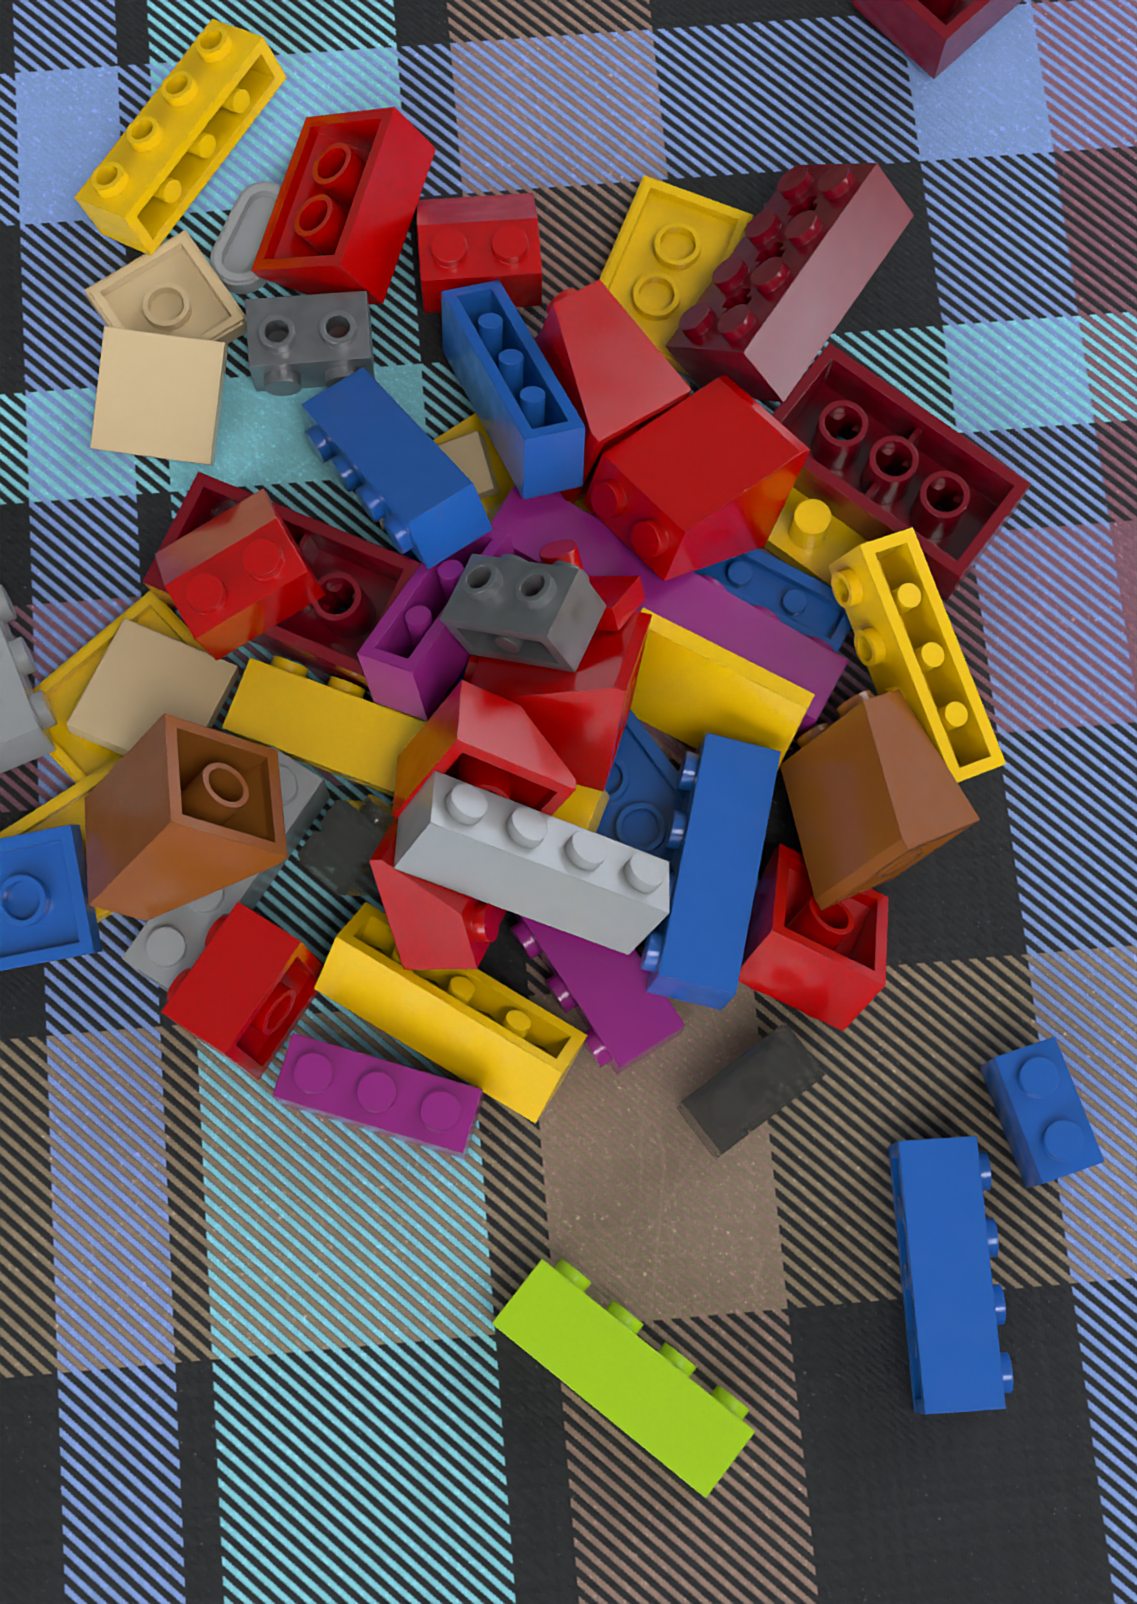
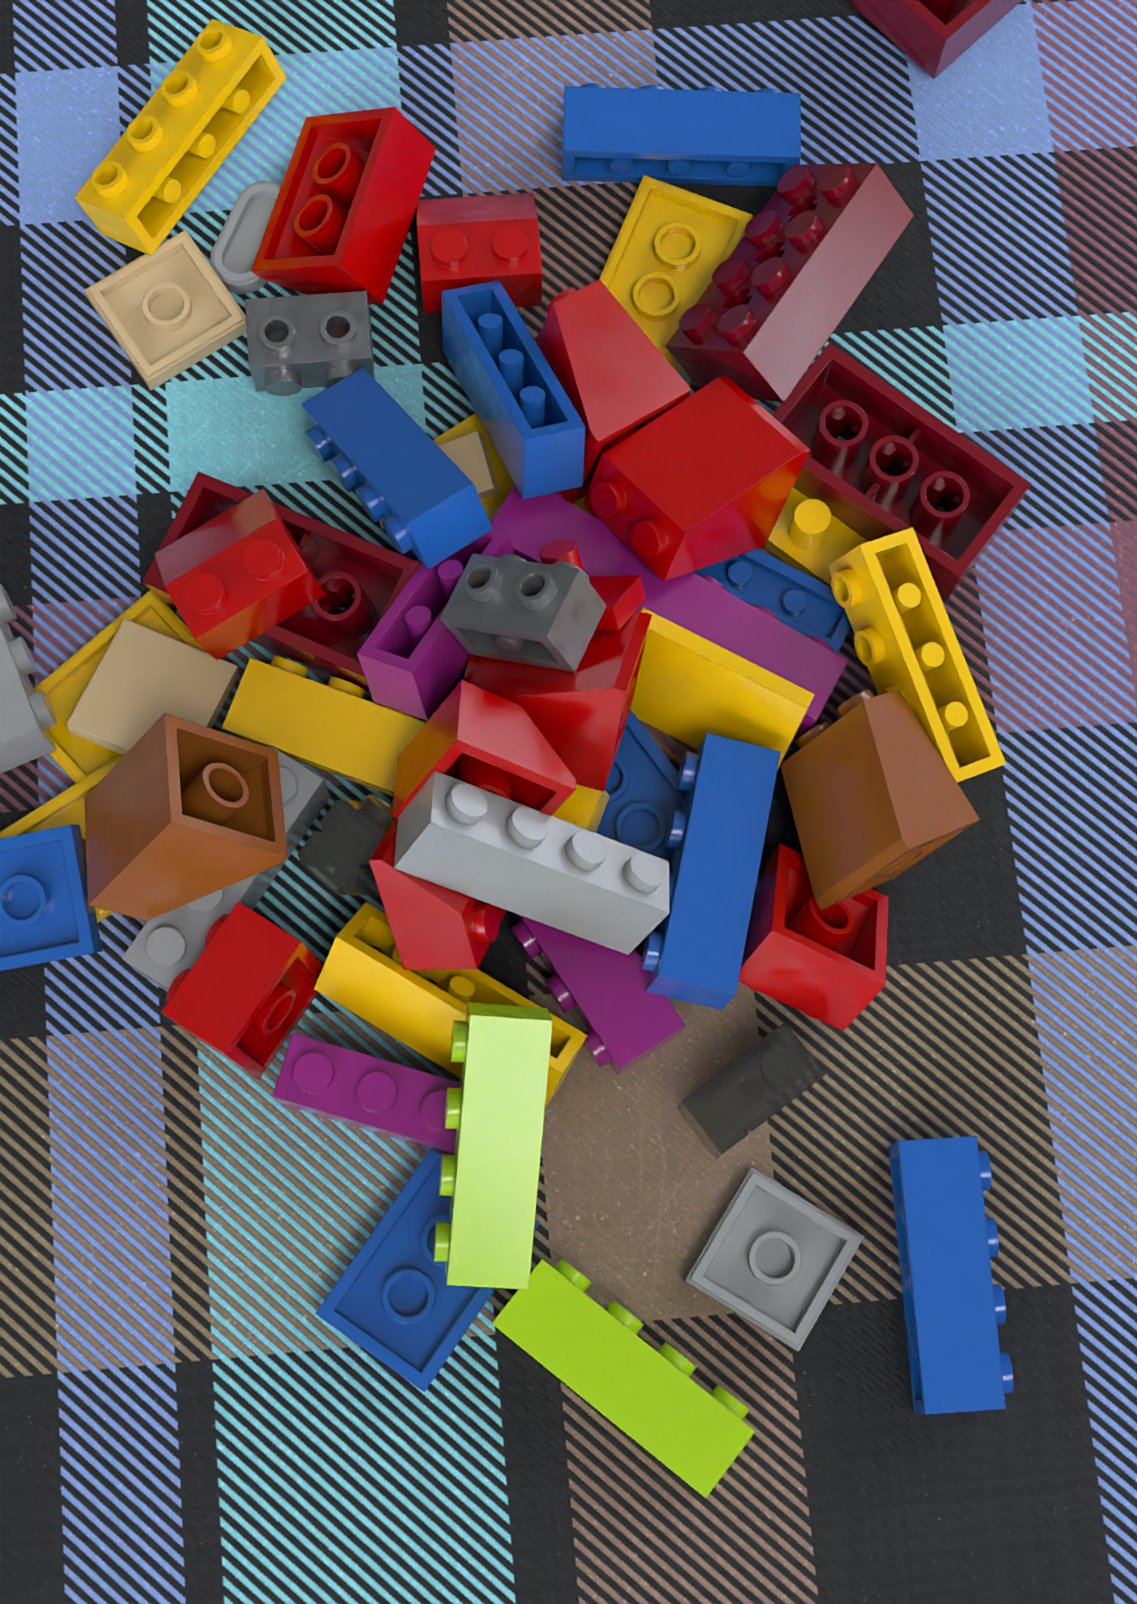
tan tile [90,326,228,466] -> none
blue brick [979,1036,1105,1189] -> none
none -> blue plate [315,1148,539,1392]
none -> brick [433,1002,553,1290]
none -> blue brick [562,83,801,187]
none -> light grey tile [684,1167,864,1351]

